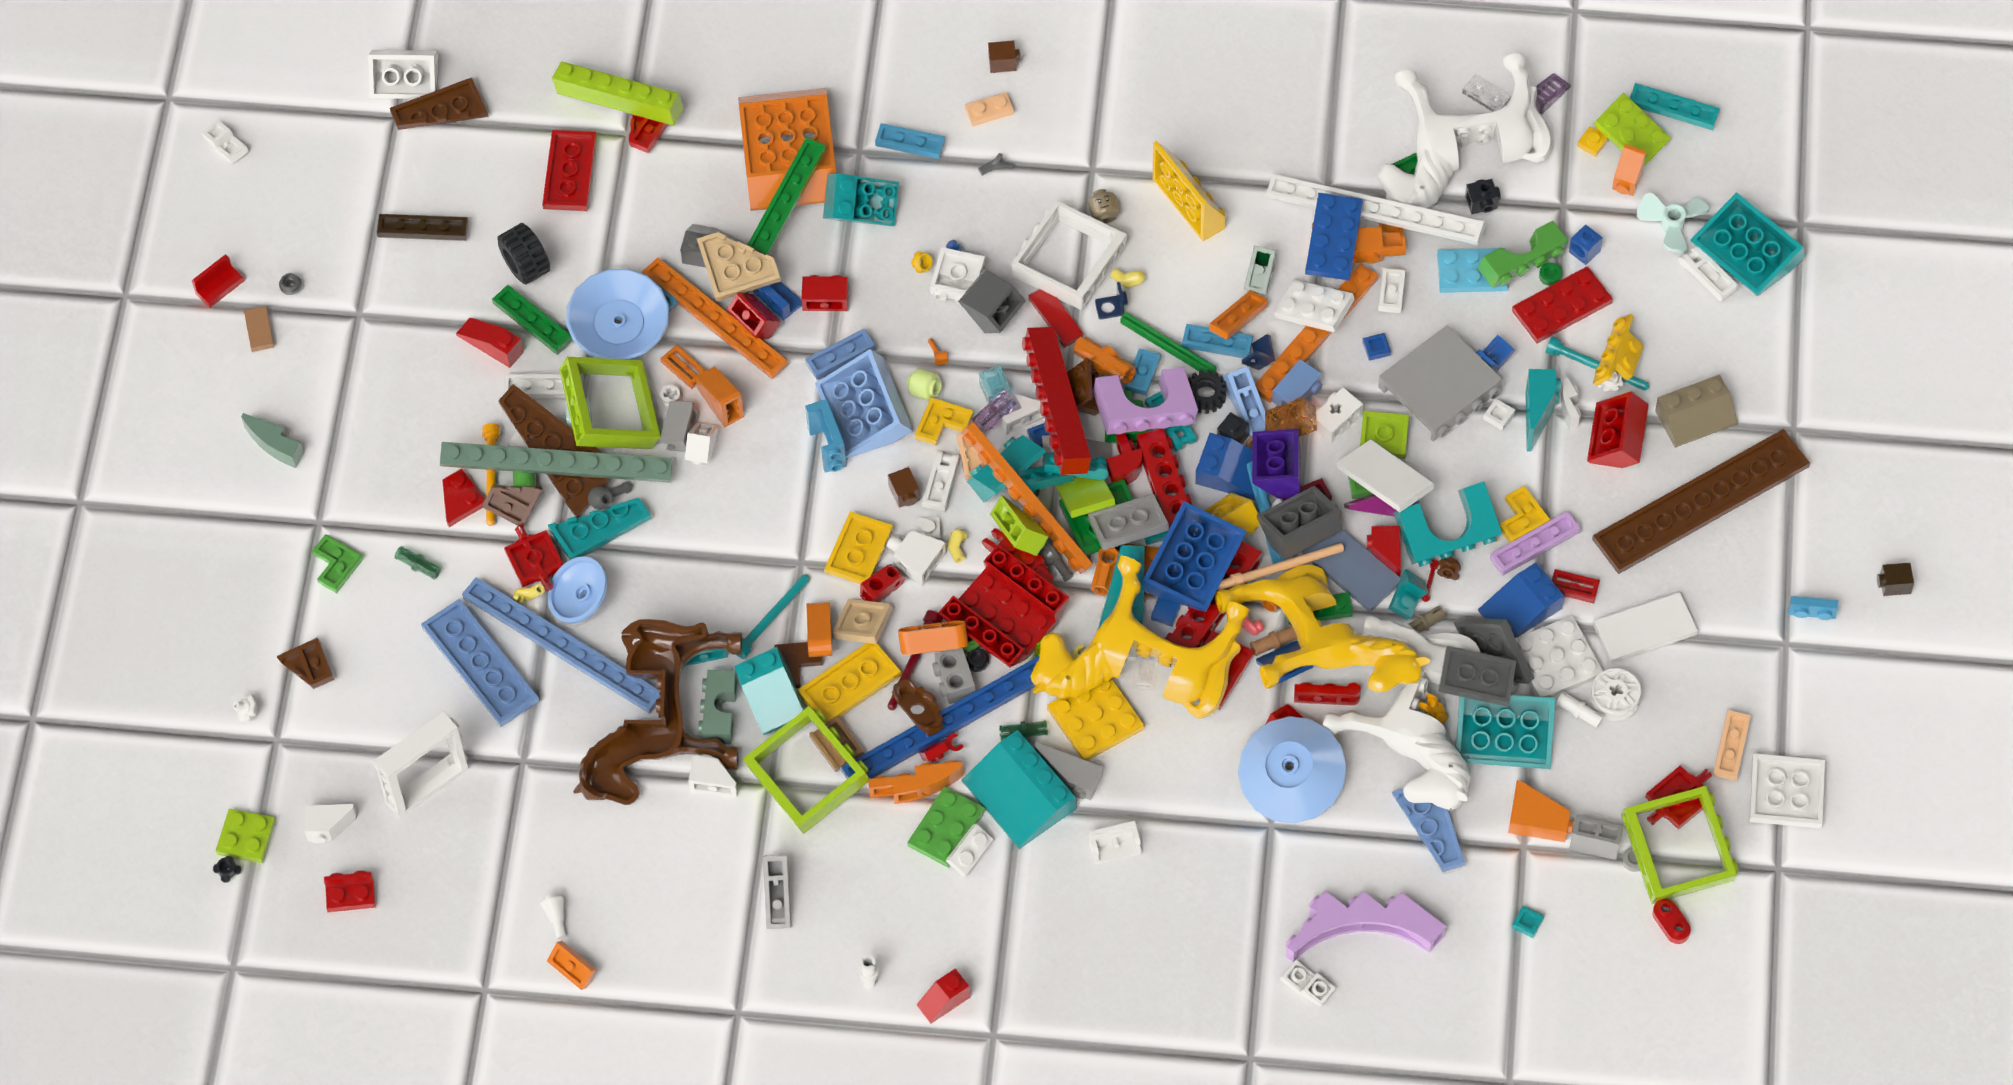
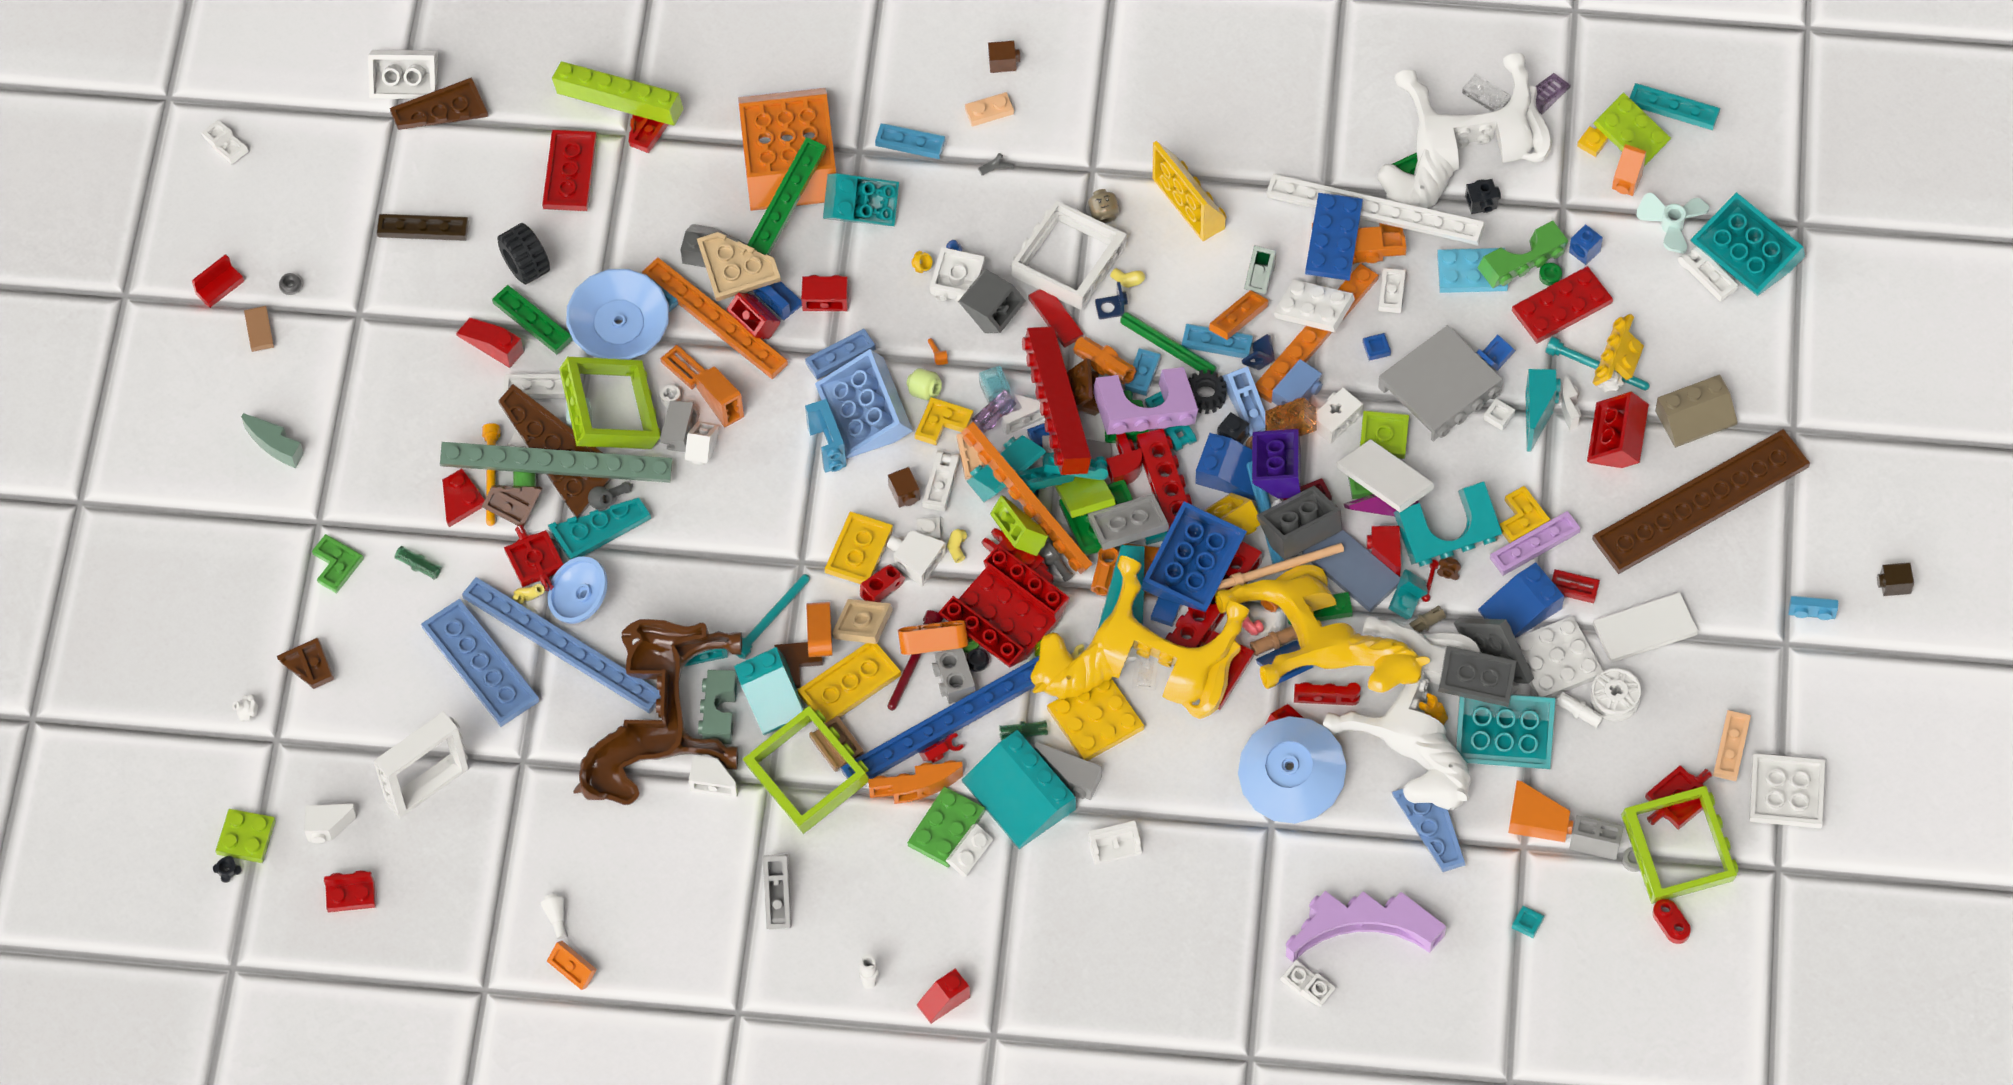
reddish brown piece [892,679,943,735] -> none

